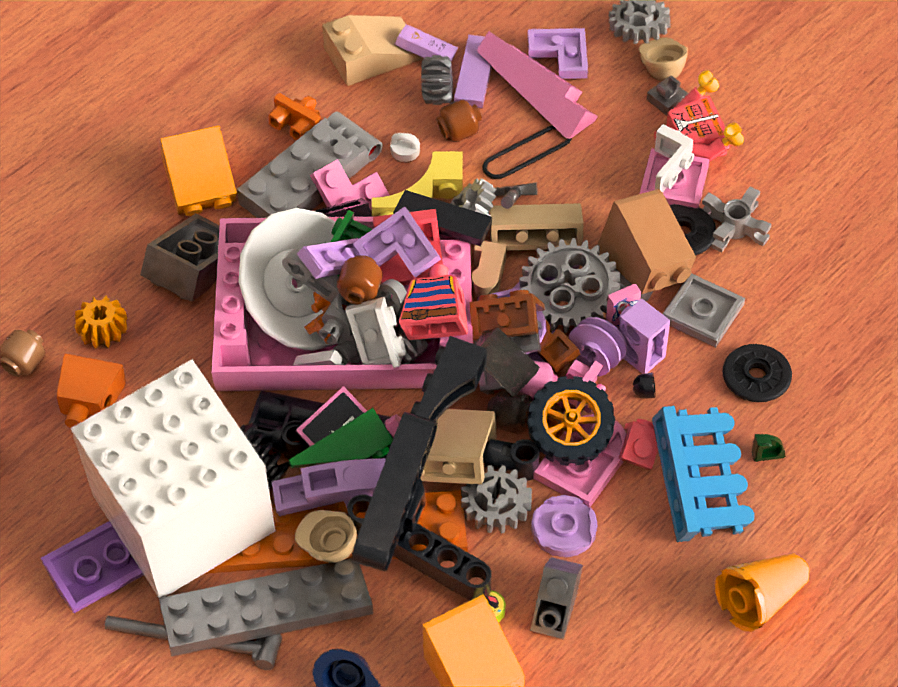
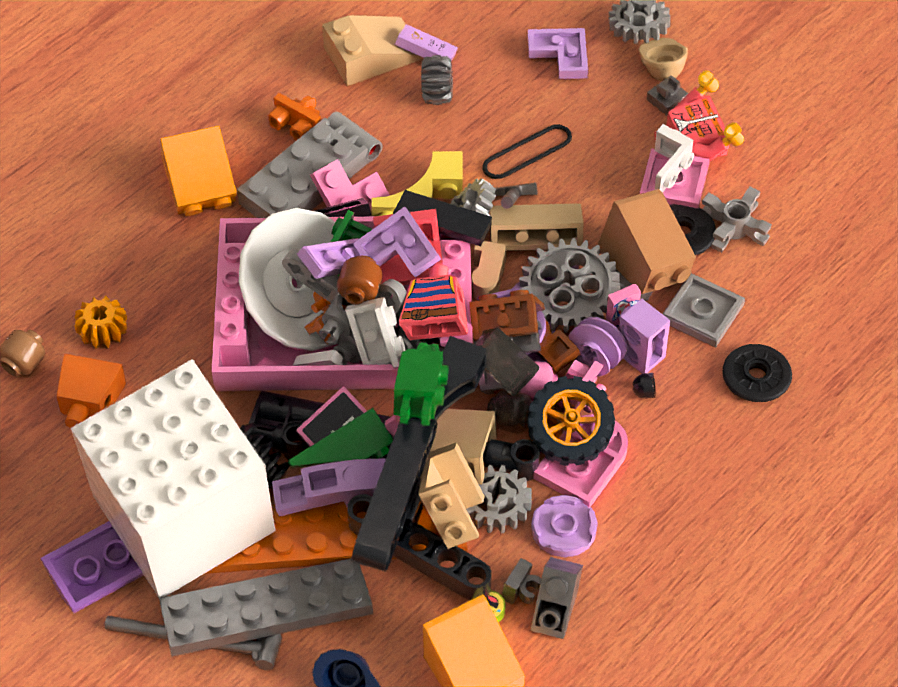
flat silver slope [140,214,220,302] -> none
tan hat [295,510,357,562] -> none
white tile [390,133,420,162] -> none
dark orange head [436,99,482,142] -> none
lavender tile [454,35,492,108] -> none
bright pink wedge [477,31,598,139] -> none
coral bracket [618,419,658,470] -> none
dark azure fence [652,406,754,542] -> none
light orange cone [715,554,809,632] -> none
dark green tile [751,434,786,462] -> none
none -> green hinge [394,342,448,426]
none -> tan panel [418,442,484,548]
none -> flat silver tile [502,558,541,605]

